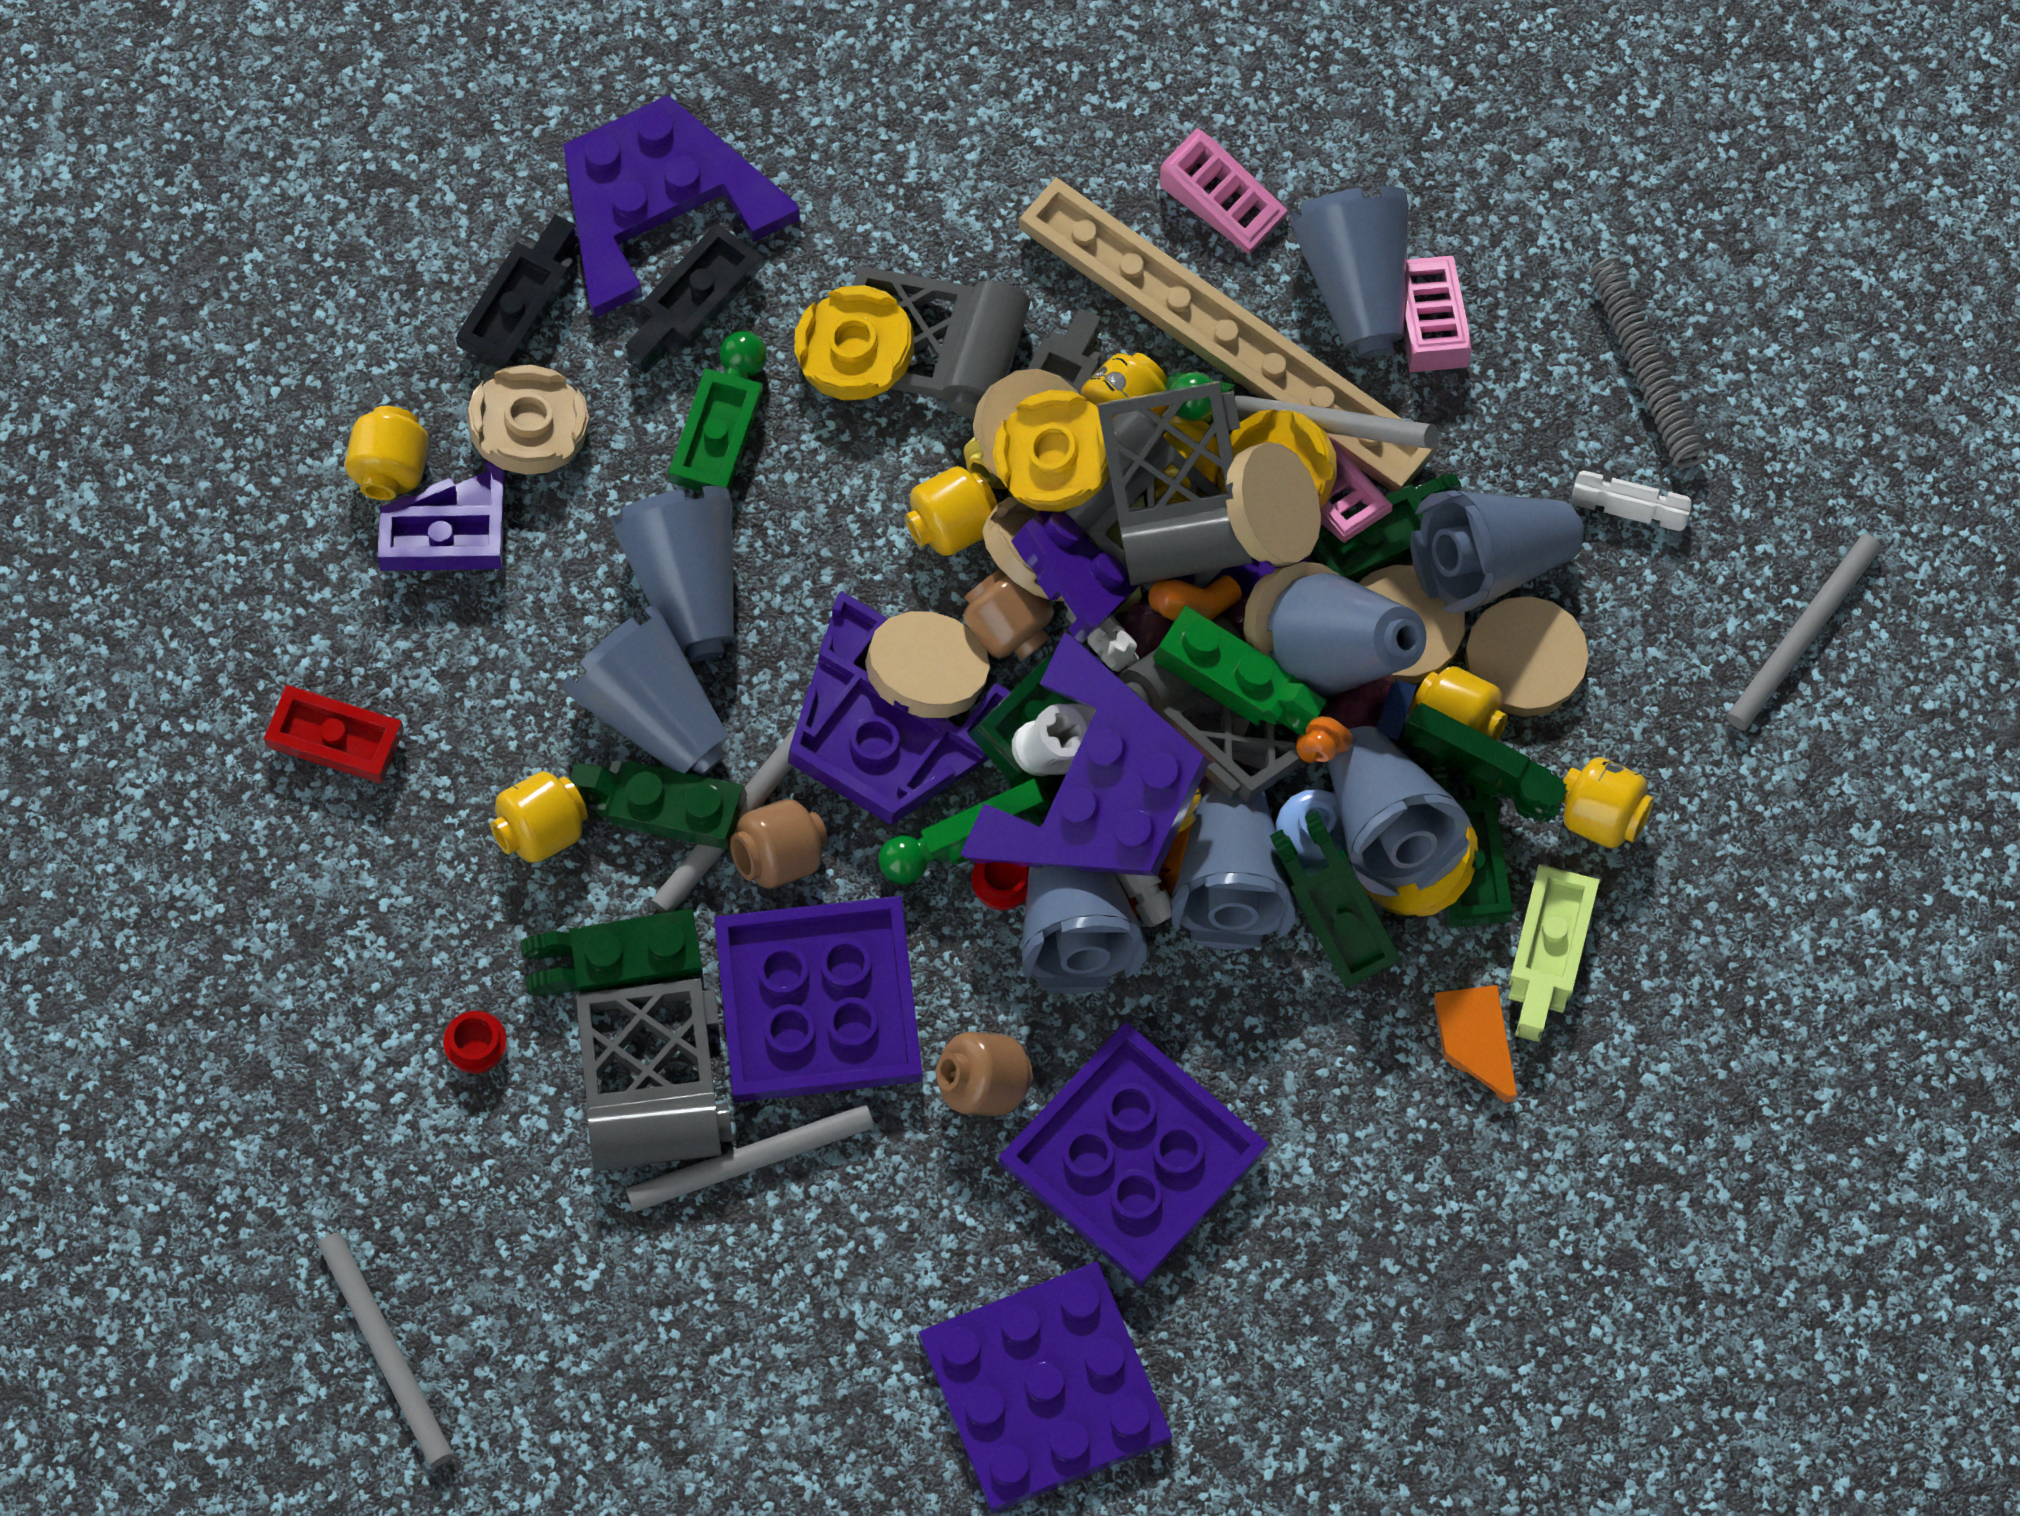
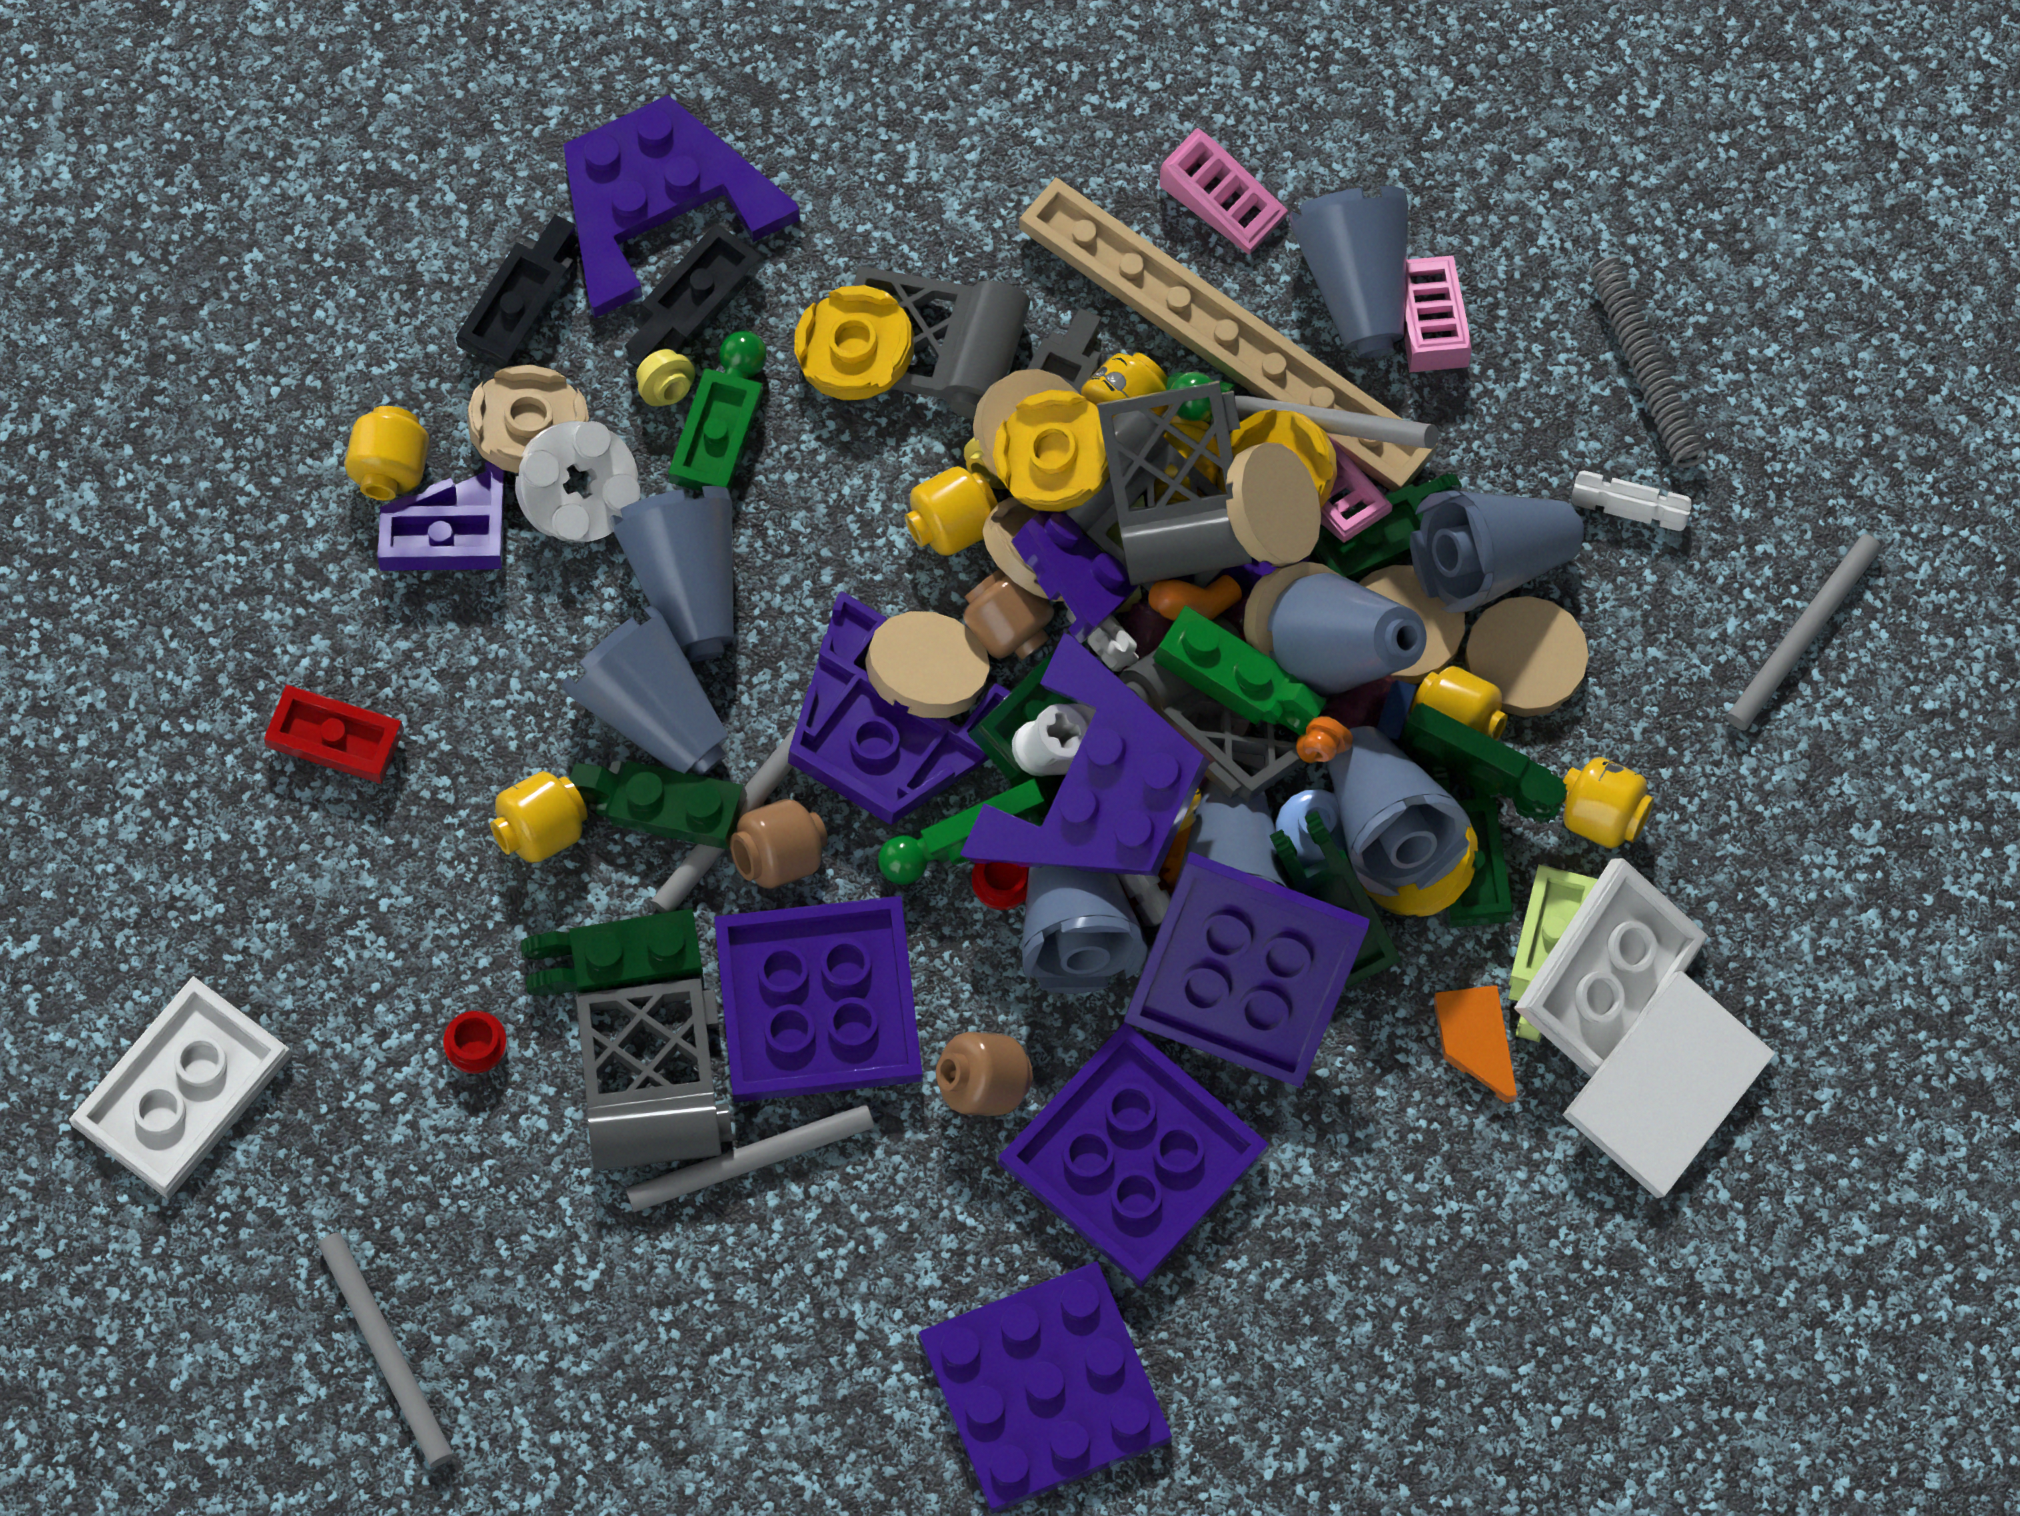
none -> white tile [69,976,292,1200]
none -> white plate [515,421,641,543]
none -> light yellow plate [636,349,695,407]
none -> dark purple plate [1124,852,1370,1088]
none -> white tile [1514,858,1708,1078]
none -> white tile [1563,970,1775,1198]

